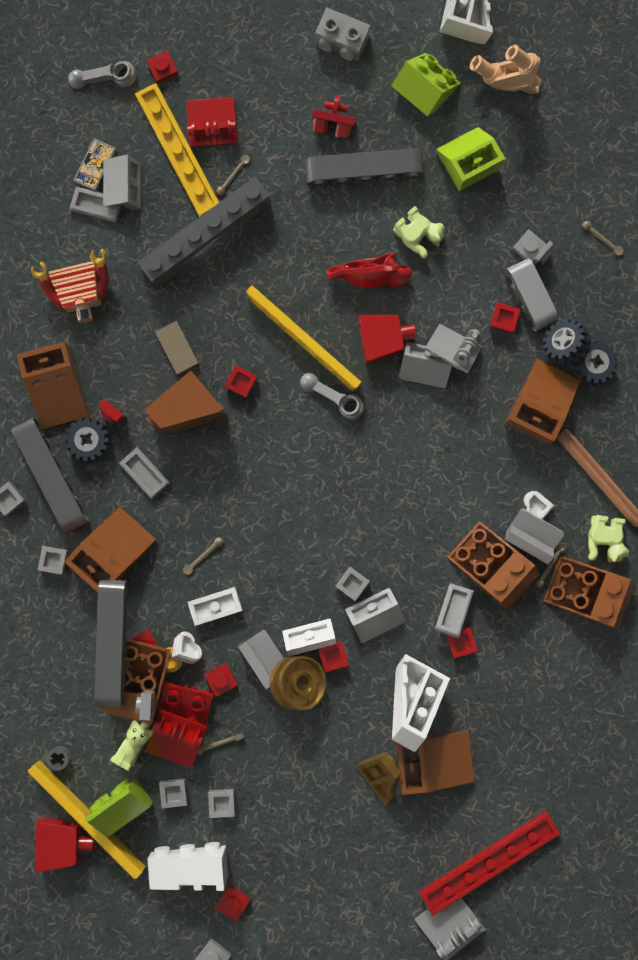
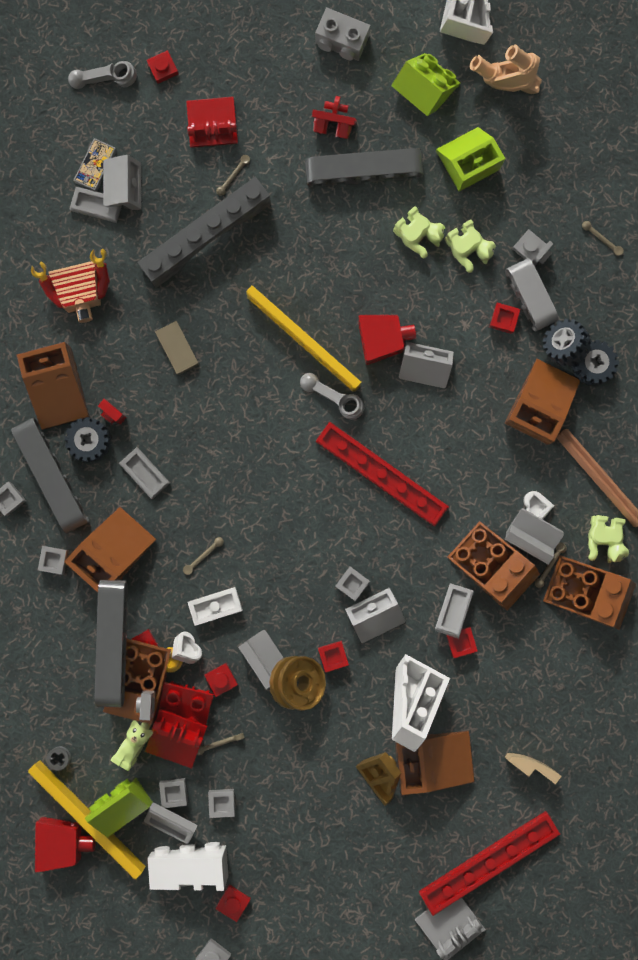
yellow tile [135,83,219,217] -> none
dark orange slope [144,371,227,434] -> none
red plate [224,365,258,399] -> none
white plate [283,619,337,656] -> none
red animal [327,253,413,288] -> none
light grey hinge [424,324,482,374] -> none
none -> light grey tile [144,802,198,844]
none -> red tile [315,422,449,527]
none -> yellowish green animal [445,220,496,273]
none -> tan slope [505,753,561,784]

